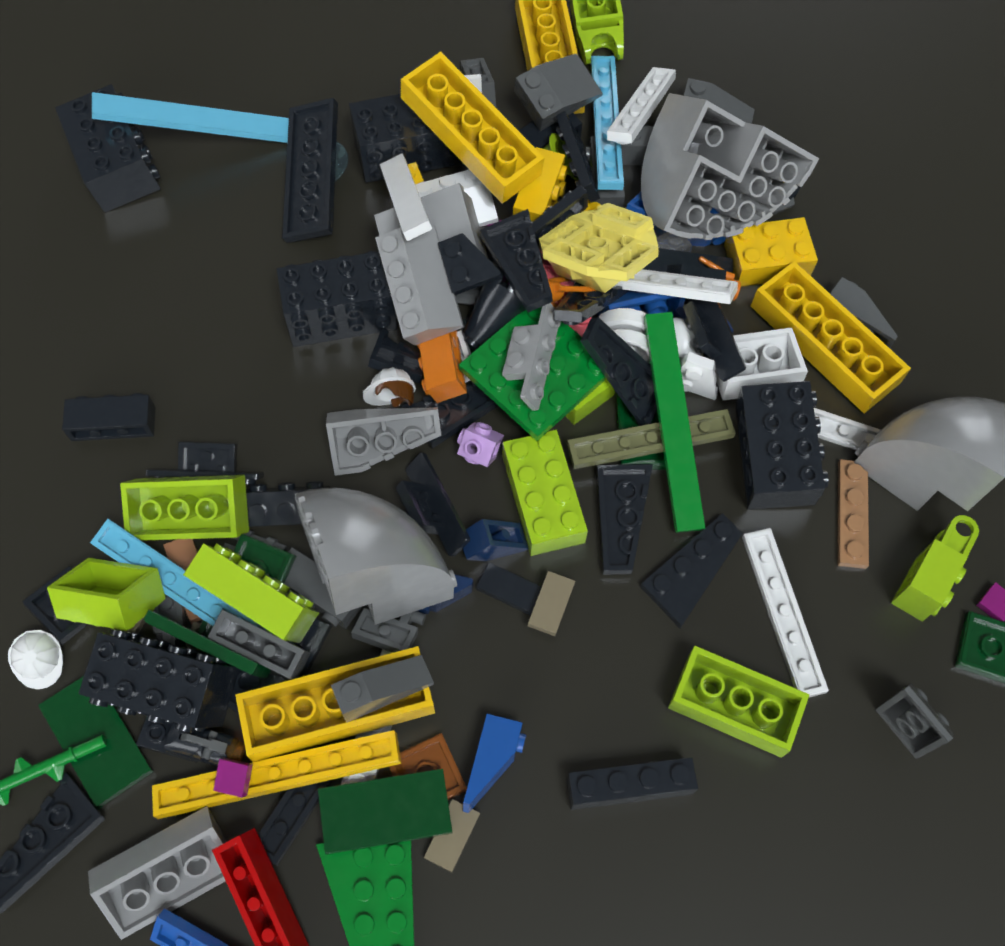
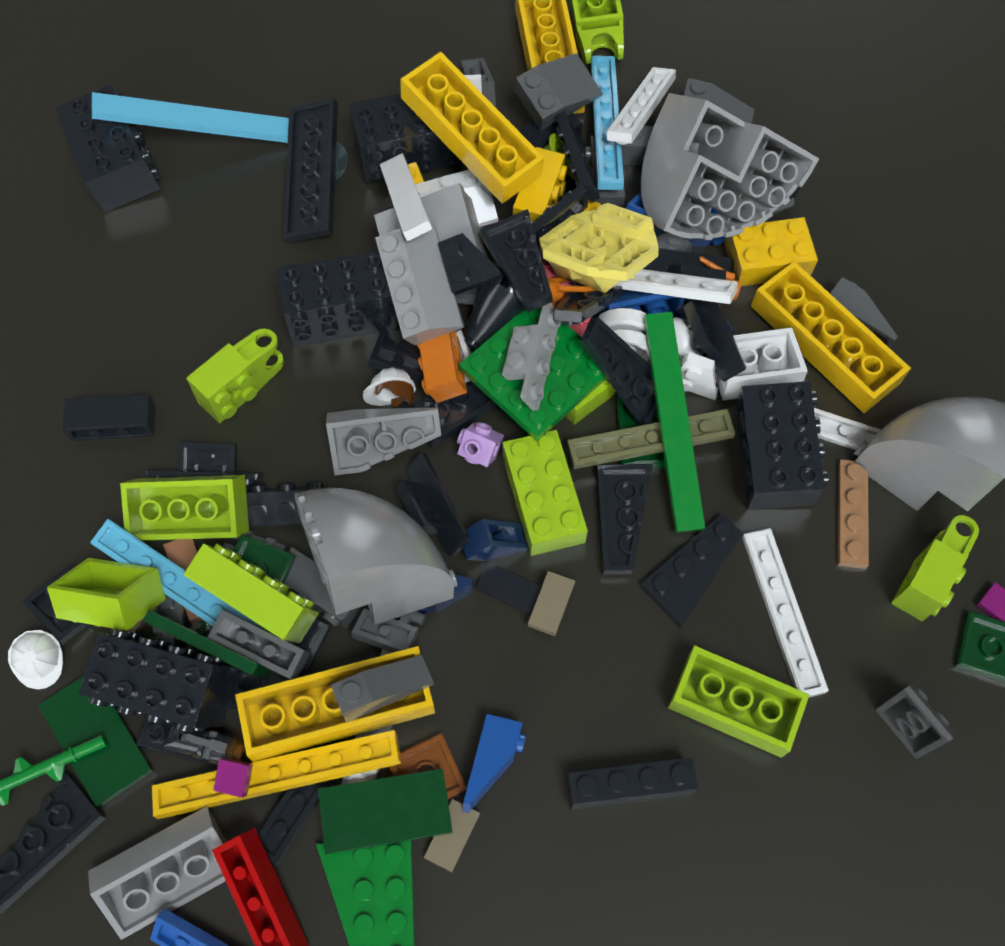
none -> lime brick [186,328,284,424]

